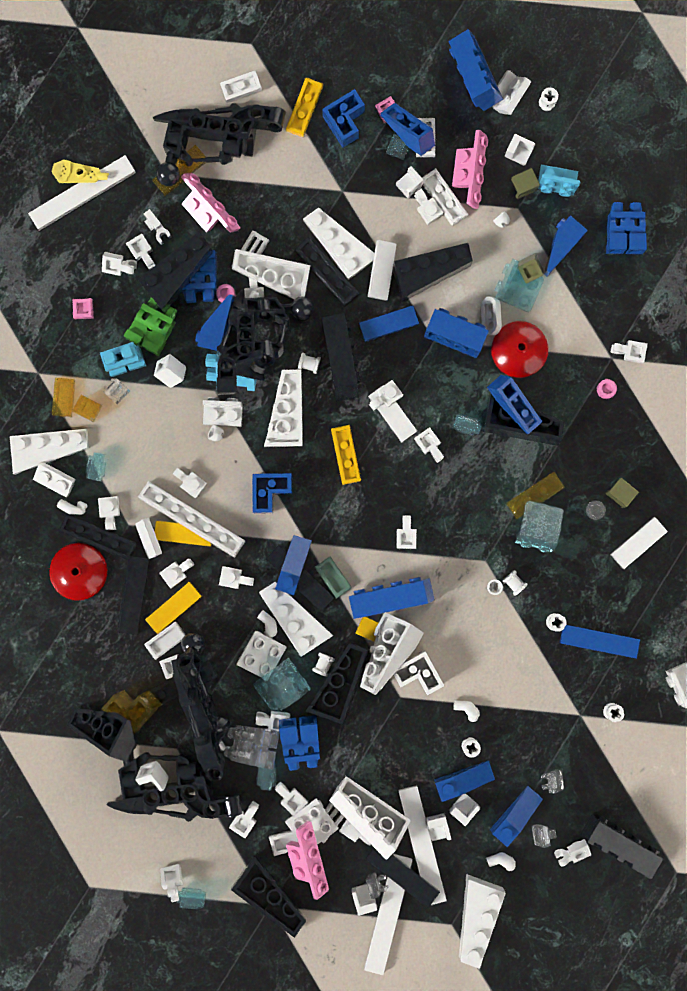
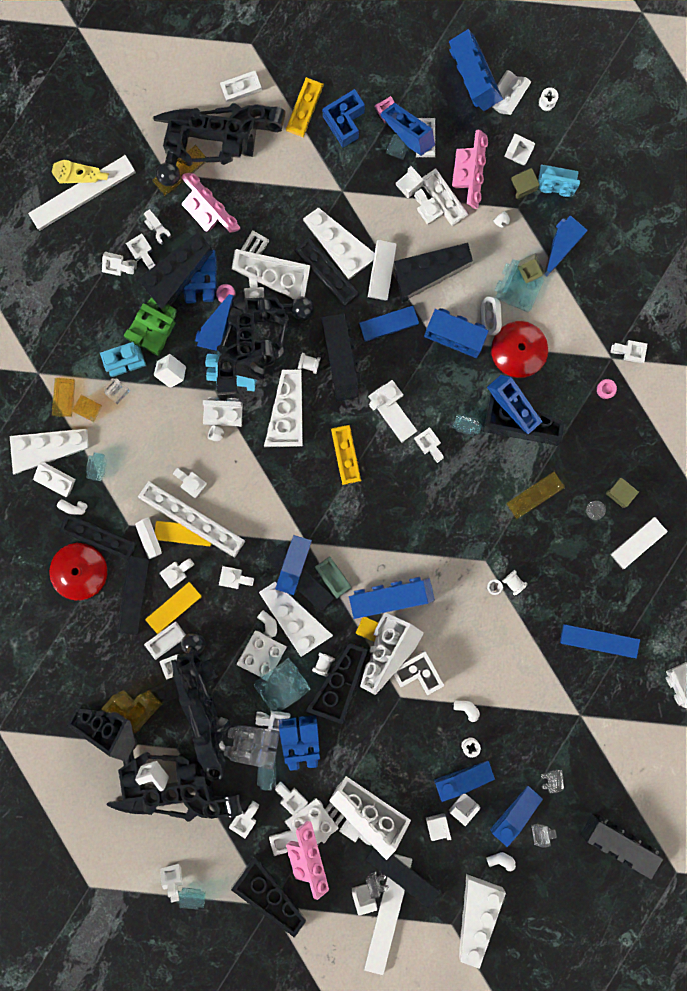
bright pink tile [73,298,94,319] -> none
white plate [98,496,120,531] -> none
blue brick [252,473,292,514] -> none
white plate [397,516,416,549] -> none
white tile [398,785,446,905] -> none
clear light blue bracket [515,501,564,552] -> none
white bush [546,613,566,631] -> none
white plate [554,839,591,866] -> none
white bush [603,703,624,722] -> none
blue hips [606,202,647,254] -> none

